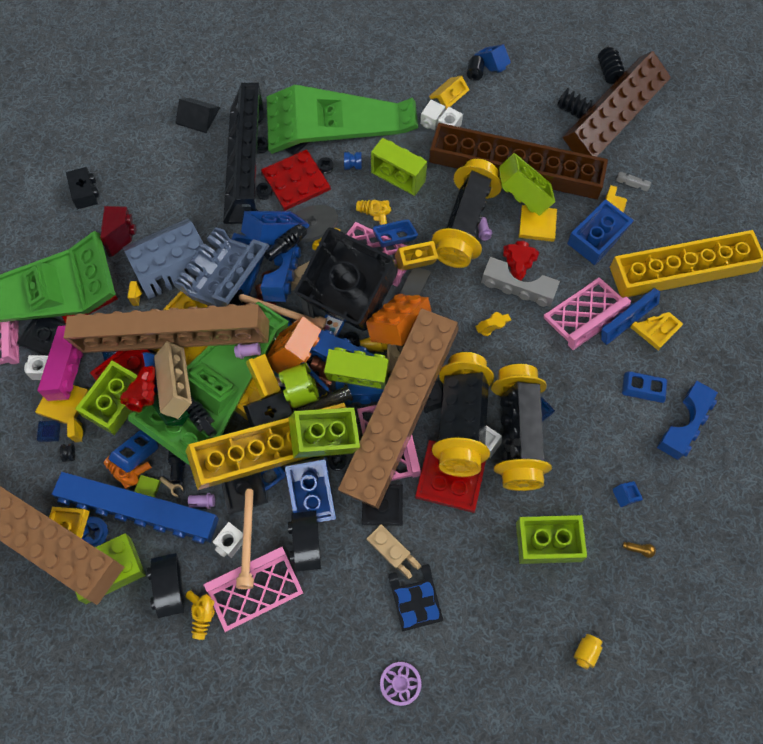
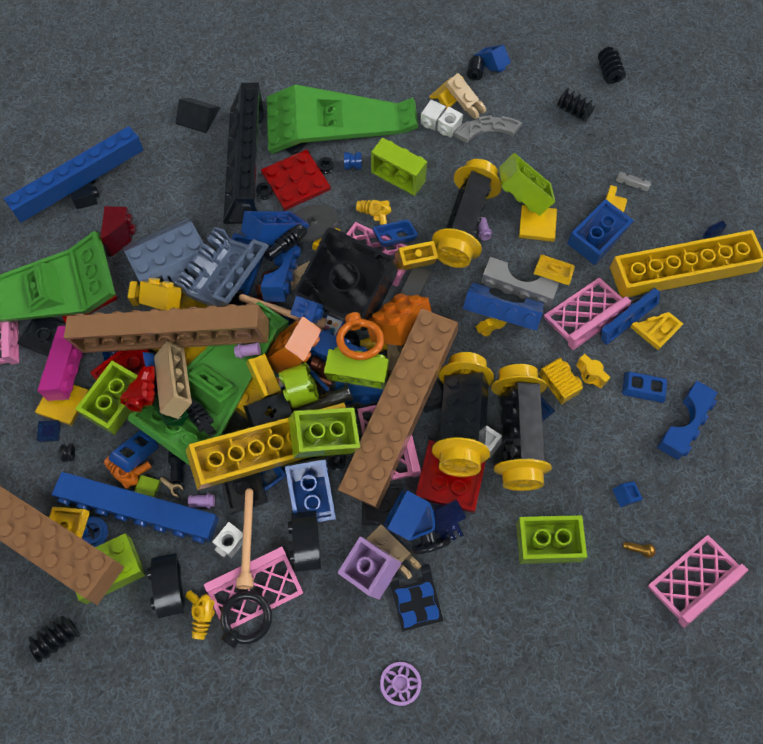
white brick [24,355,48,380] -> none
yellow tile [67,417,83,443] -> none
black bush [257,137,268,154] -> none
reddish brown brick [429,123,608,200] -> none
red rock [503,241,539,281] -> none
reddish brown brick [562,51,671,157] -> none
yellow brick [574,634,603,670] -> none
none -> blue brick [3,126,144,223]
none -> black piece [29,615,80,663]
none -> yellow brick [139,278,181,310]
none -> black piece [220,591,272,648]
none -> blue brick [290,296,324,323]
none -> orange piece [336,312,385,360]
none -> lavender brick [338,536,402,600]
none -> blue piece [383,489,451,555]
none -> clear blue hinge [433,499,467,541]
none -> tan hinge [445,73,486,119]
none -> light grey tile [453,116,522,143]
none -> blue arch [463,282,544,331]
none -> yellow tile [534,255,575,286]
none -> yellow brick [539,358,583,405]
none -> yellow piece [576,354,610,388]
none -> bright pink fence [648,535,748,628]
none -> clear blue tile [703,221,727,239]

